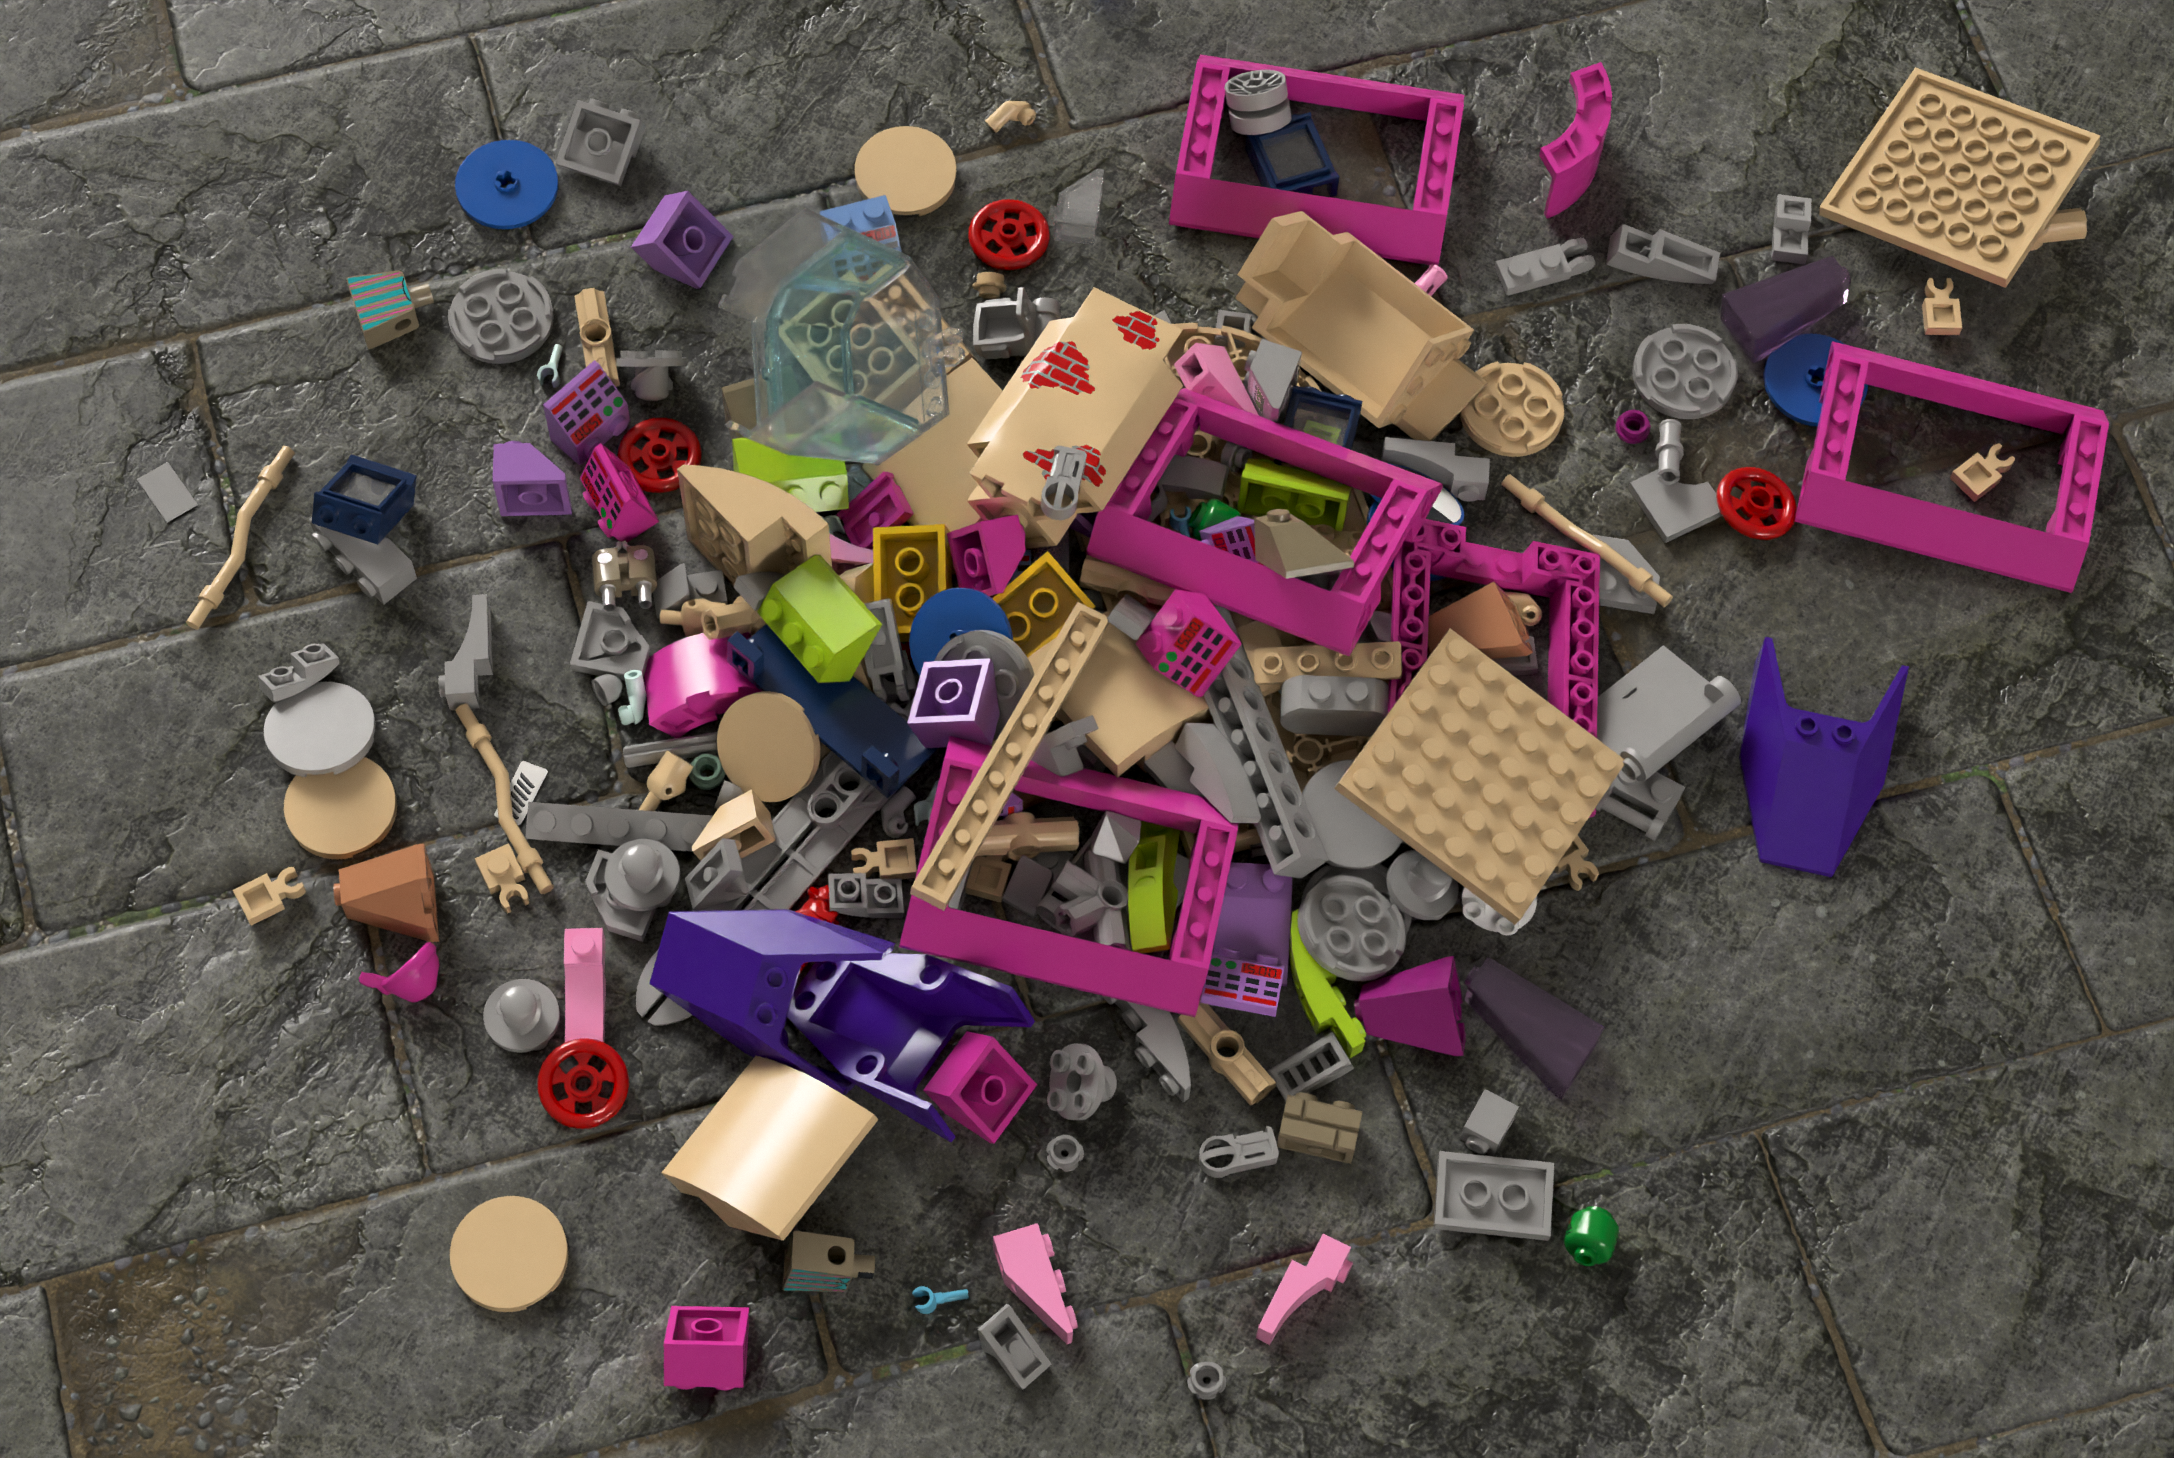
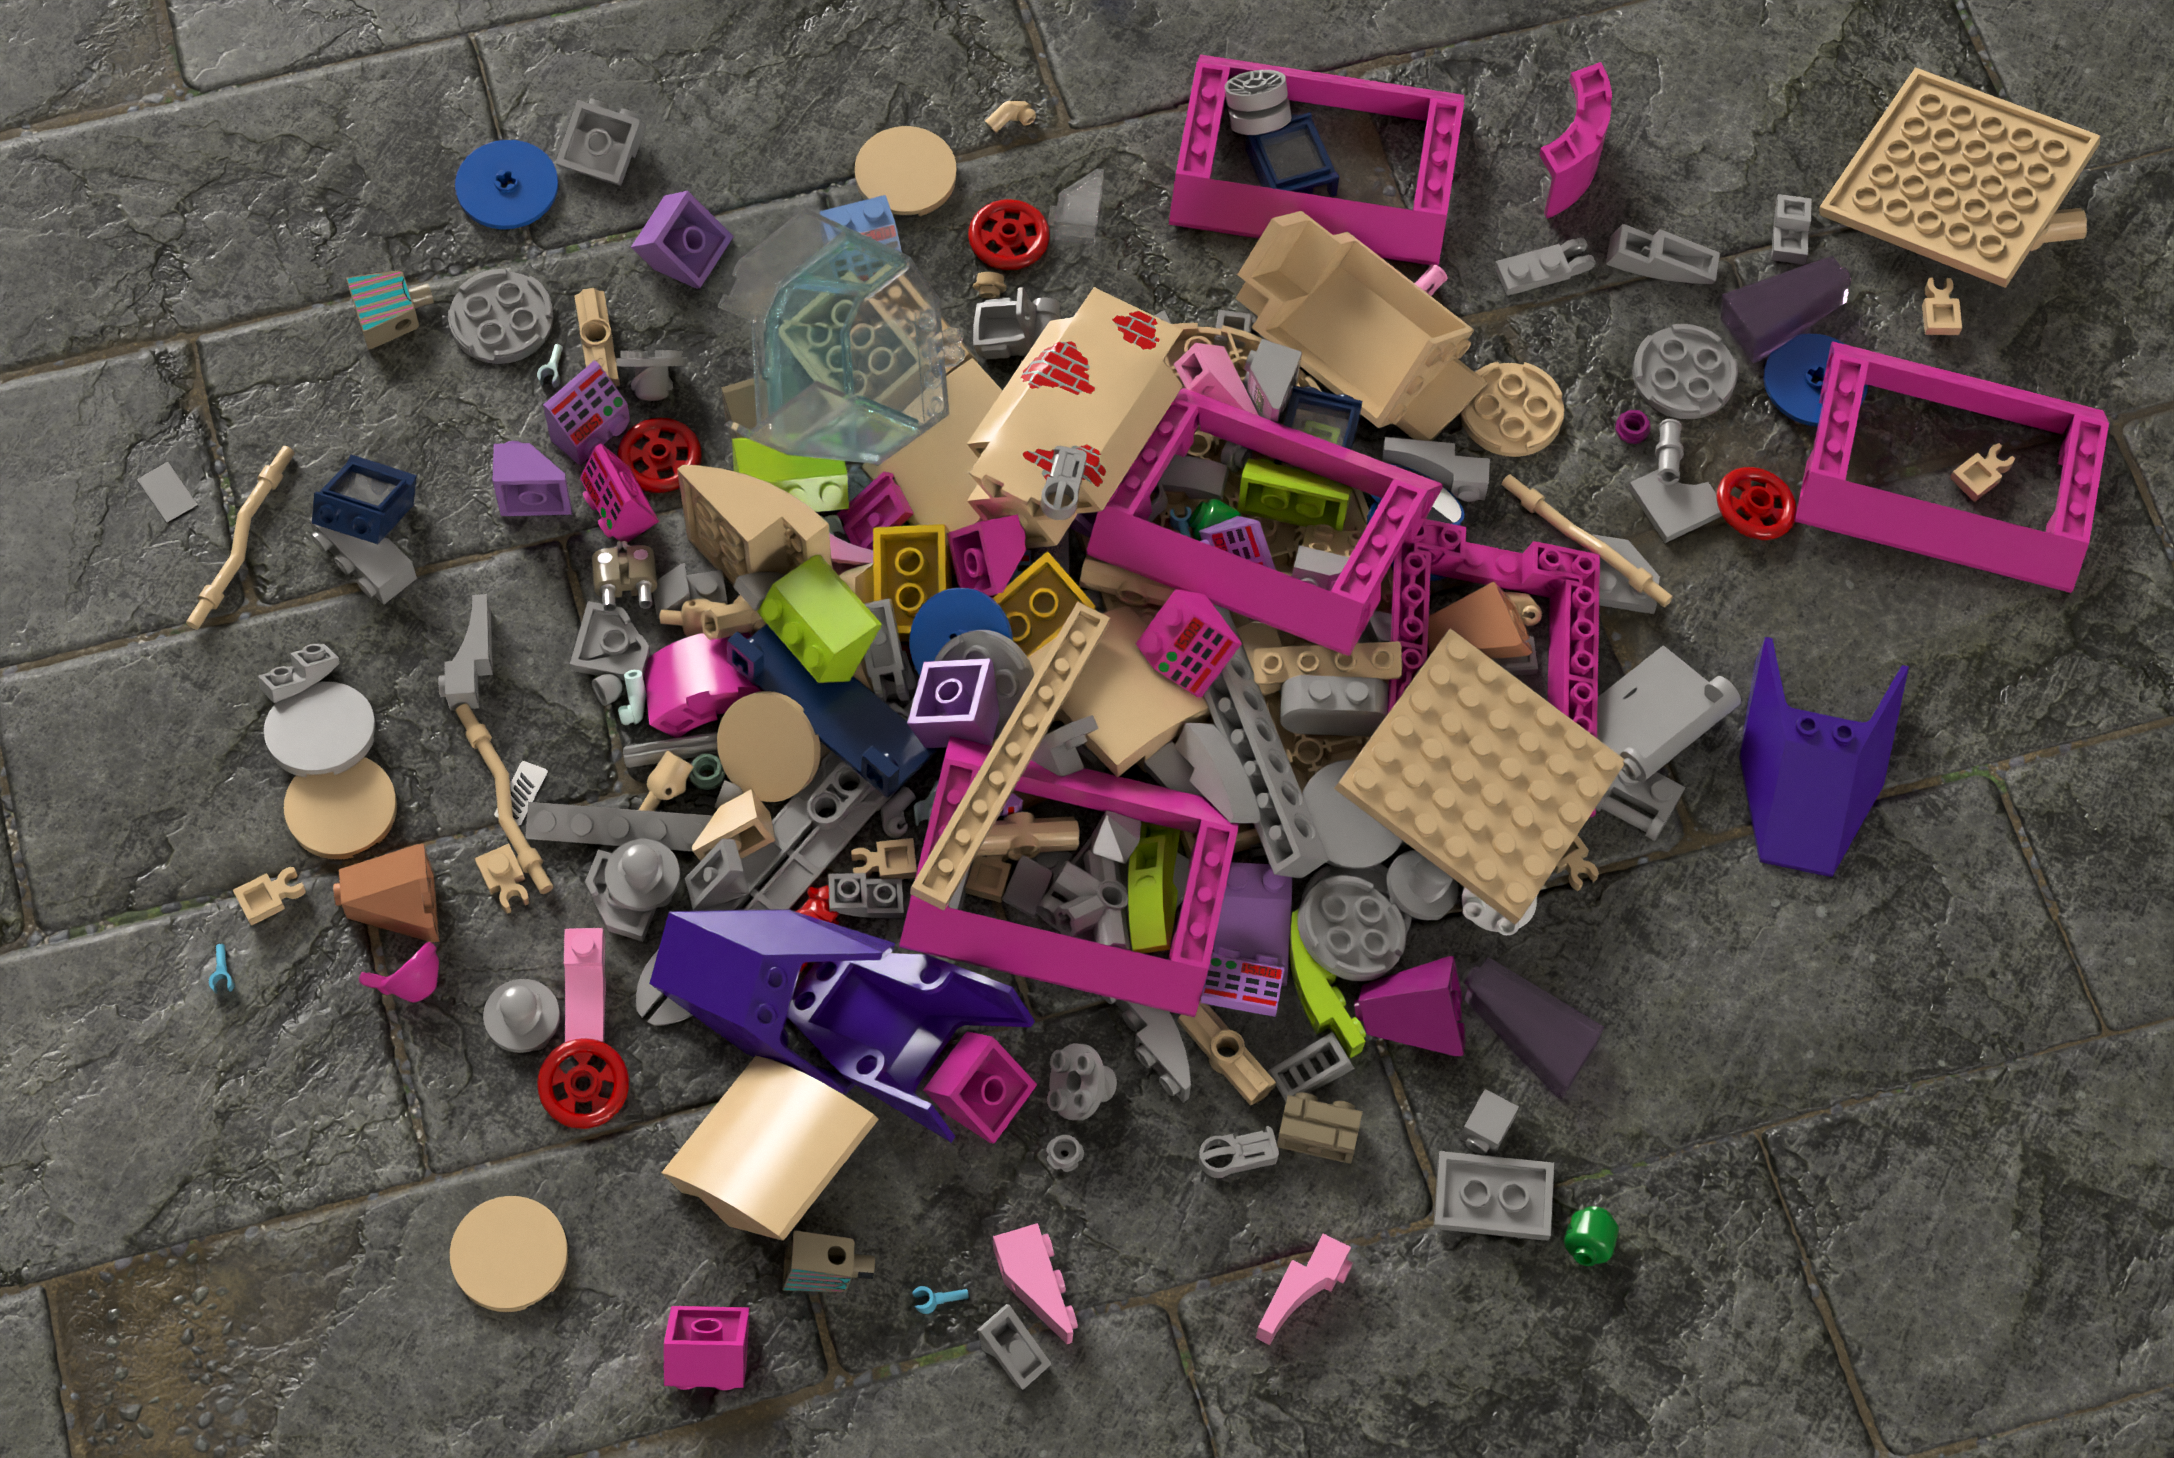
light grey tile [1107,594,1156,640] -> none
light grey plate [1187,1362,1226,1400] -> none
dark tan slope [1254,509,1354,579] -> none
none -> medium azure hand [209,944,235,994]

